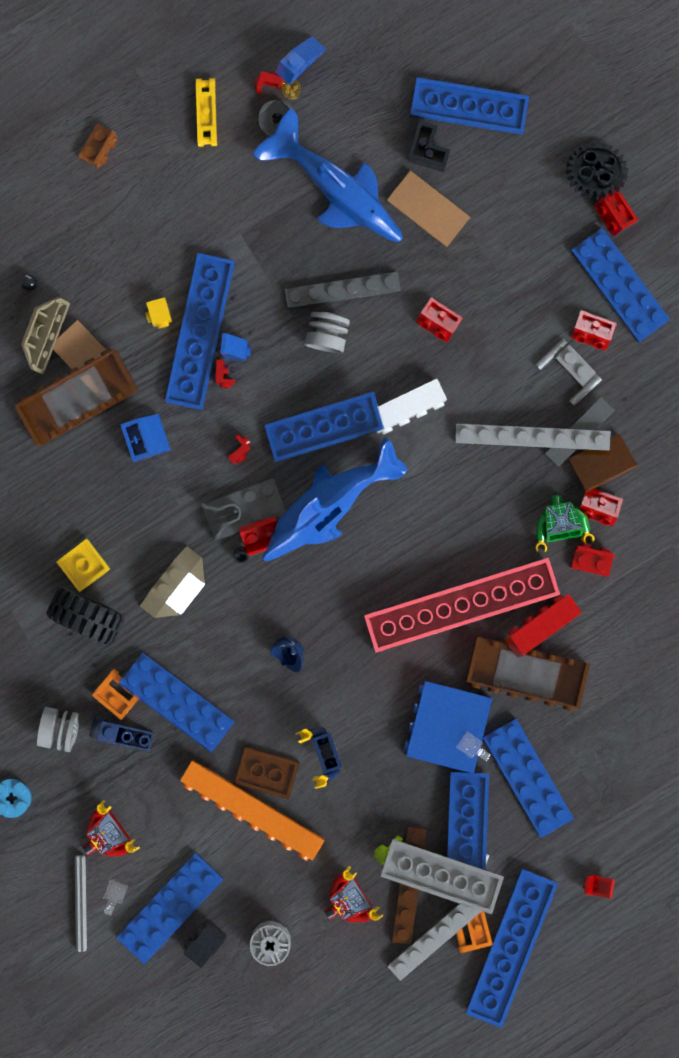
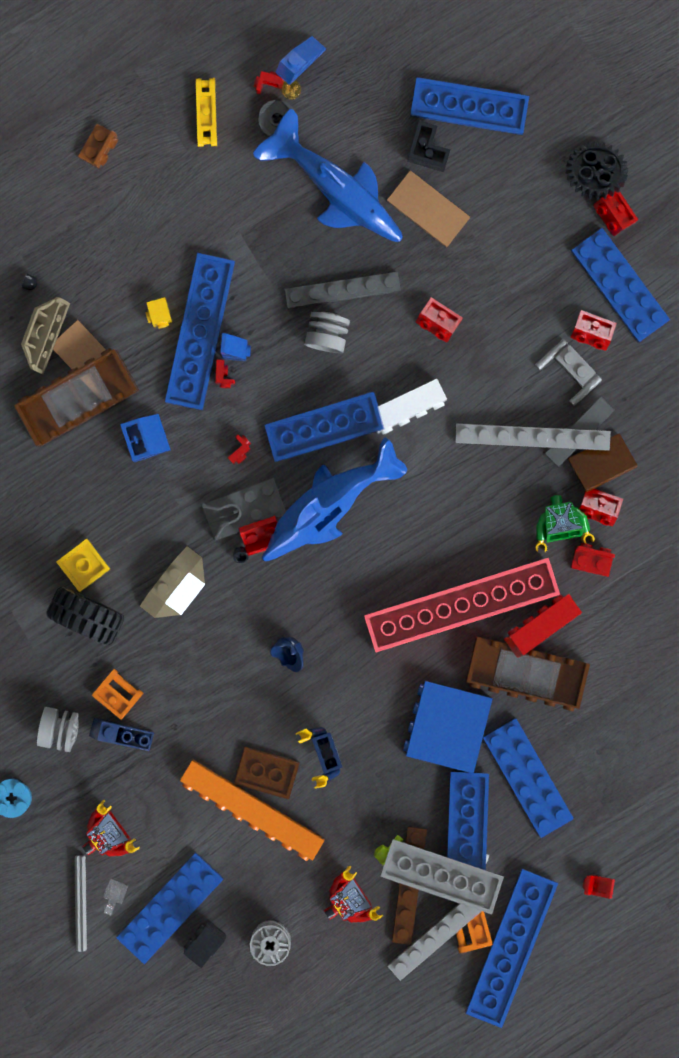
blue plate [119,653,234,753] -> none
clear plate [456,731,491,761] -> none

